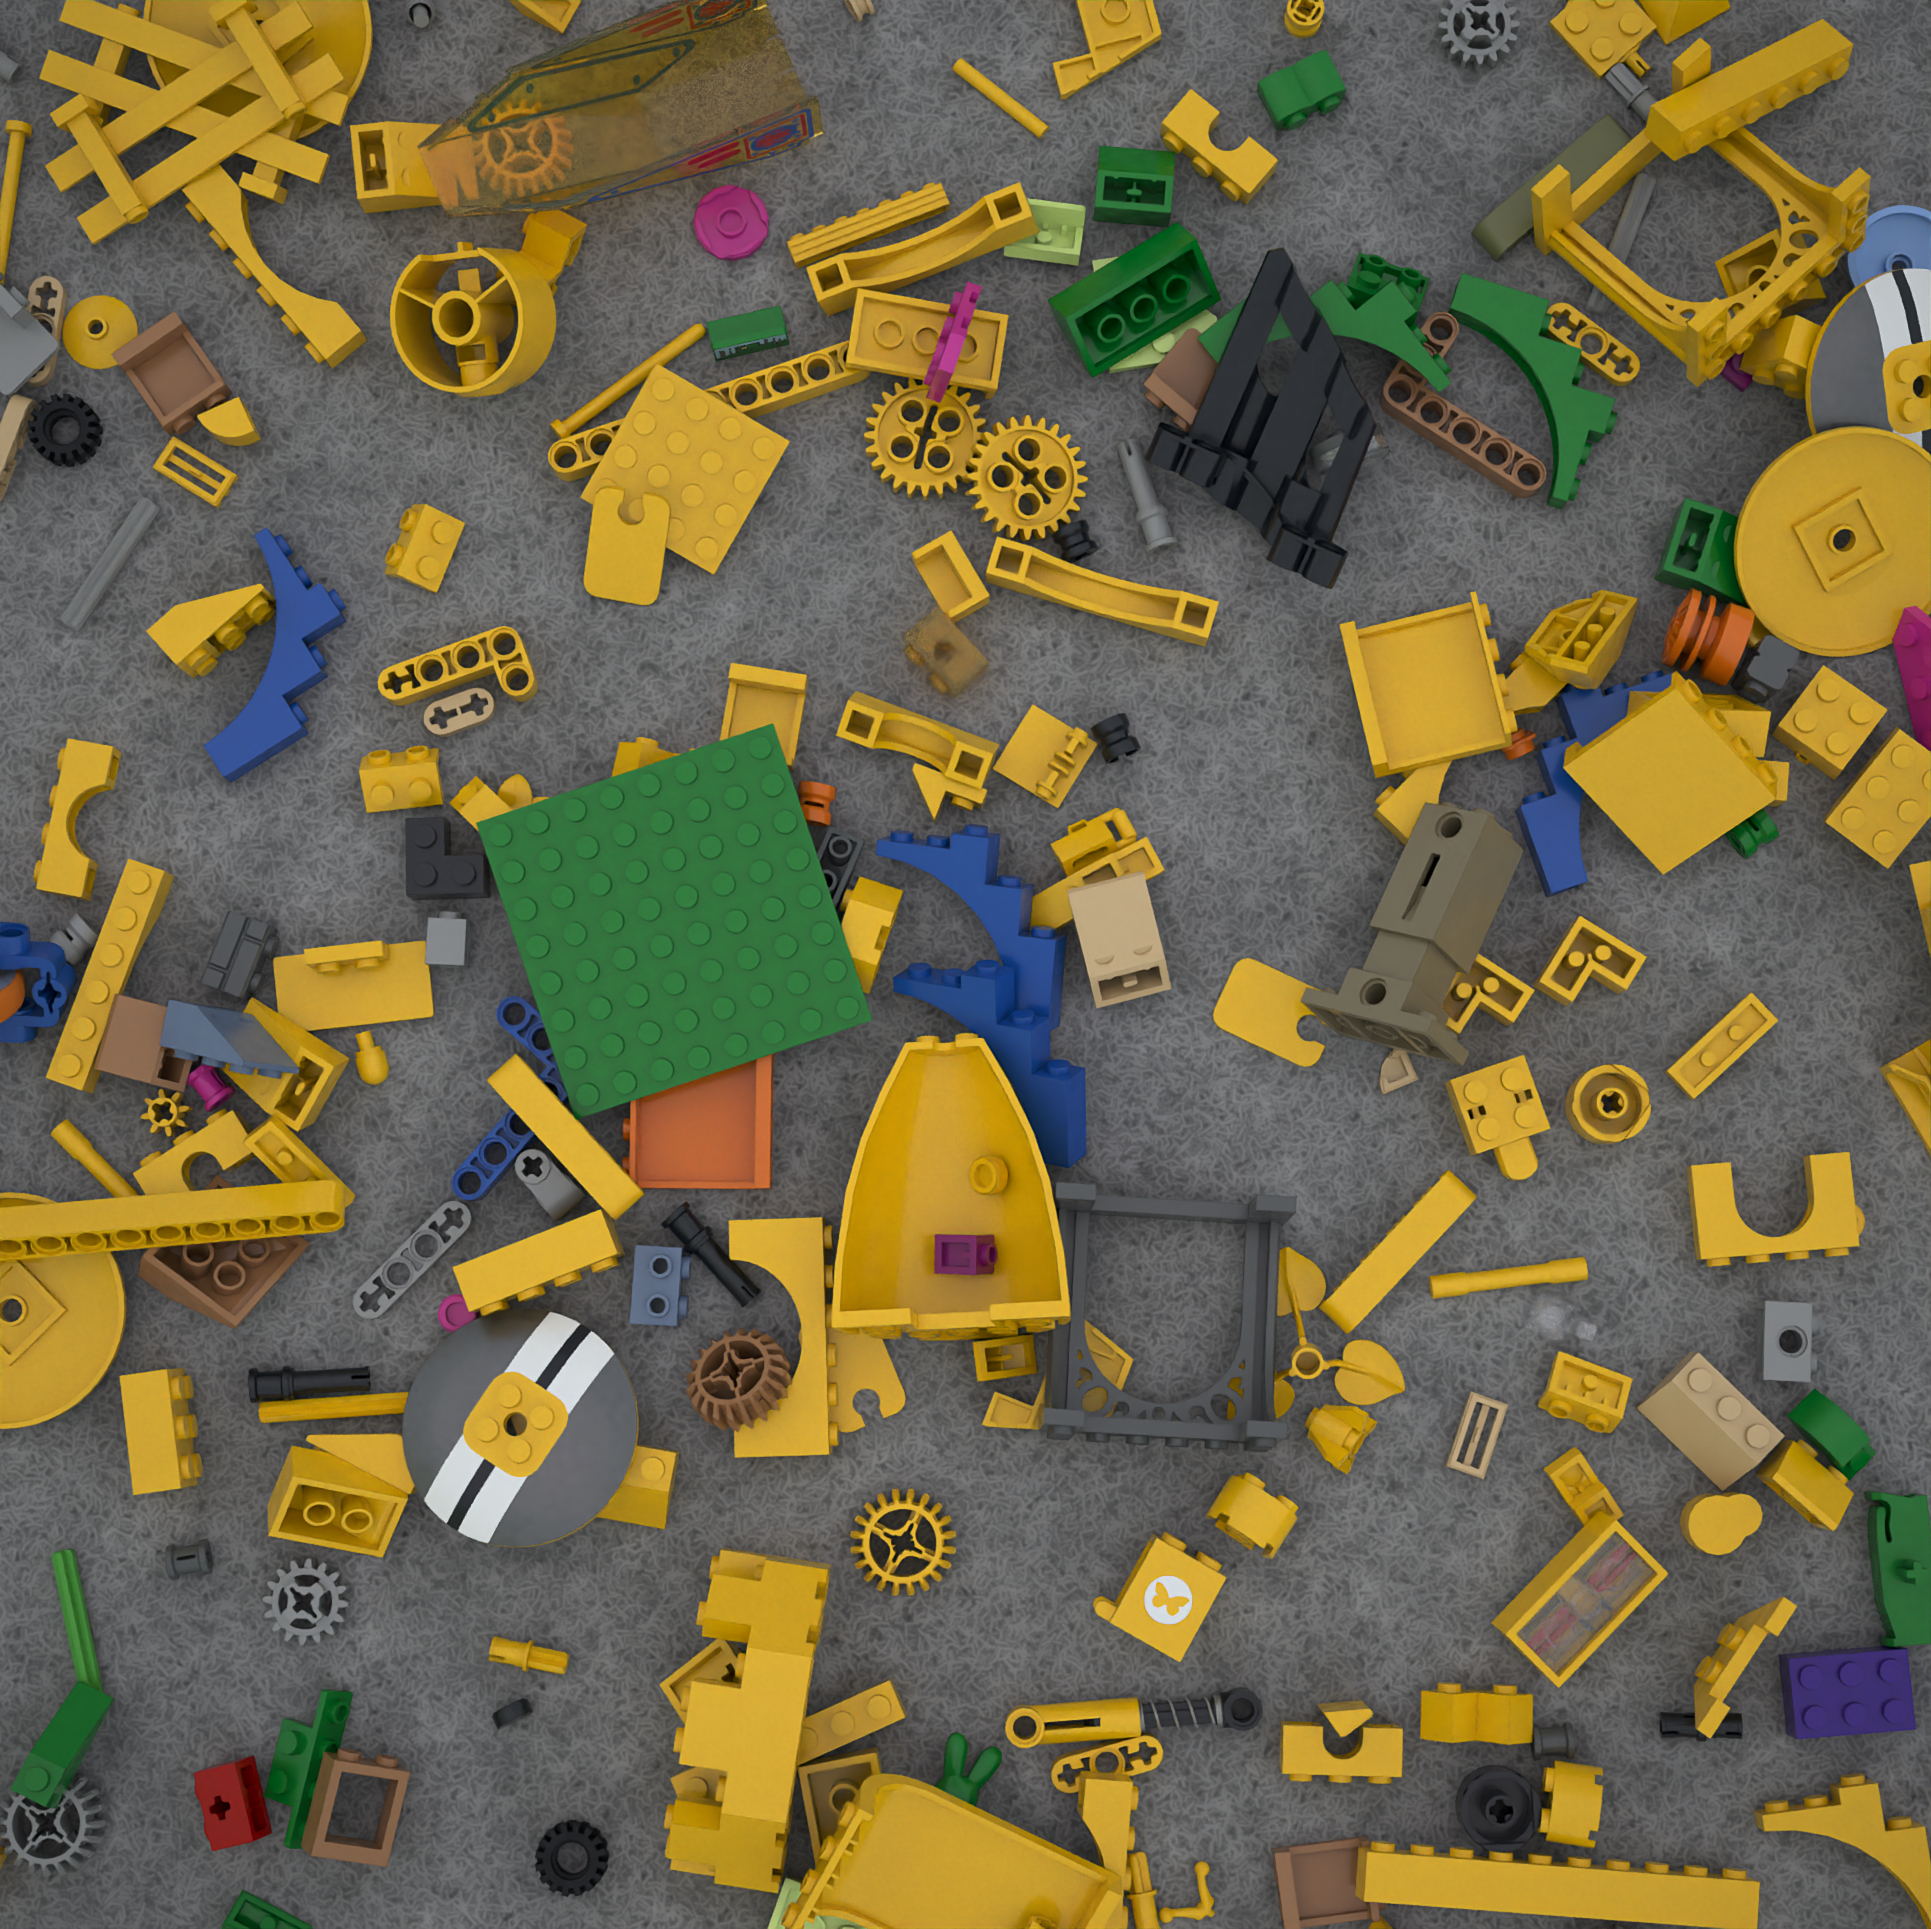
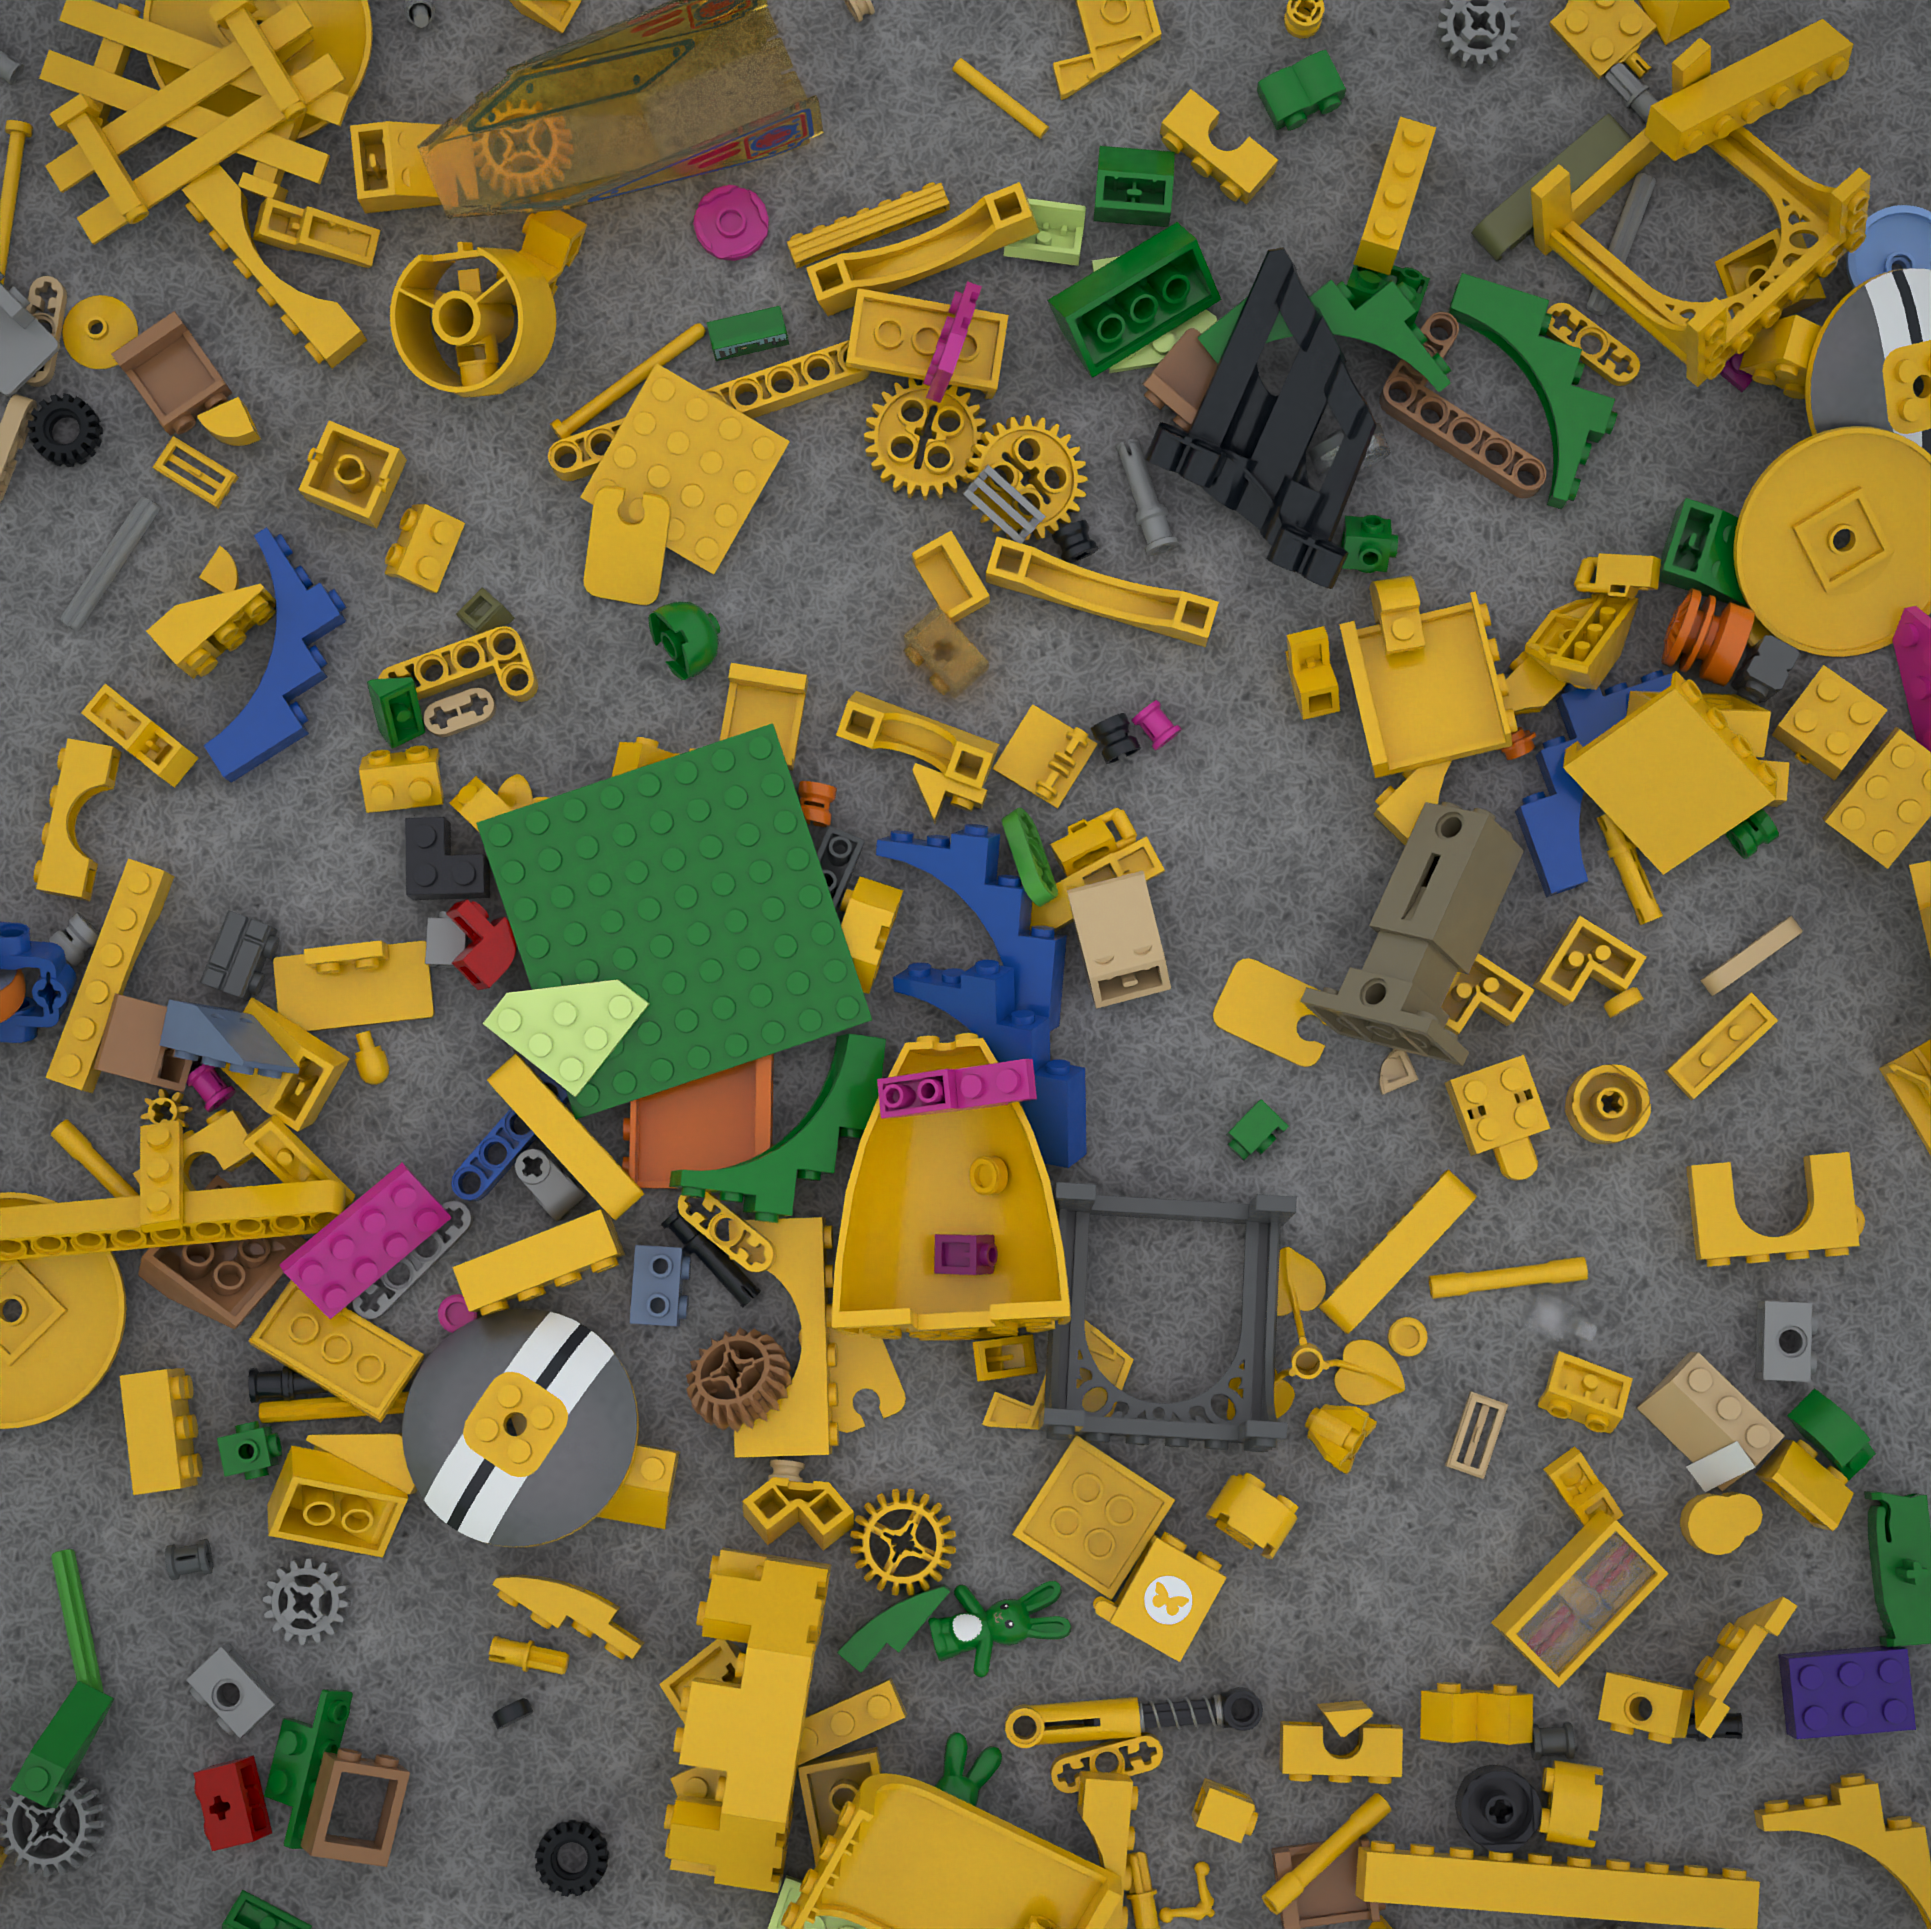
none -> yellow slope [81,683,199,788]
none -> yellow plate [140,1120,183,1233]
none -> light grey brick [186,1643,282,1738]
none -> yellow tile [199,546,239,593]
none -> green brick [217,1421,282,1480]
none -> yellow tile [249,1280,425,1423]
none -> yellow slope [252,197,380,268]
none -> dark pink plate [279,1162,452,1319]
none -> yellow brick [298,420,407,529]
none -> green slope [367,677,426,749]
none -> red brick [446,899,516,990]
none -> olive slope [456,587,515,634]
none -> yellowish green plate [483,980,650,1097]
none -> yellow slope [492,1575,645,1660]
none -> green cylinder [648,602,721,680]
none -> green arch [669,1033,886,1223]
none -> yellow beam [678,1192,776,1272]
none -> yellow brick [742,1477,854,1551]
none -> tan bush [768,1460,805,1482]
none -> green slope [837,1584,950,1673]
none -> dark pink slope [877,1059,1037,1119]
none -> green animal [928,1581,1072,1678]
none -> light grey tile [962,464,1046,544]
none -> bright green beam [1002,808,1058,907]
none -> yellow plate [1012,1435,1175,1600]
none -> dark pink bush [1131,700,1182,751]
none -> yellow brick [1191,1778,1258,1843]
none -> green brick [1226,1099,1289,1161]
none -> yellow piece [1262,1793,1391,1915]
none -> yellow brick [1285,626,1340,720]
none -> green brick [1341,515,1398,573]
none -> yellow arch [1353,116,1436,276]
none -> yellow brick [1369,575,1425,655]
none -> yellow tile [1387,1317,1428,1356]
none -> yellow piece [1574,553,1661,599]
none -> yellow pin [1596,814,1663,925]
none -> yellow brick [1598,1672,1694,1744]
none -> yellow tile [1603,987,1644,1018]
none -> white sticker [1686,1441,1755,1492]
none -> tan beam [1700,916,1803,996]

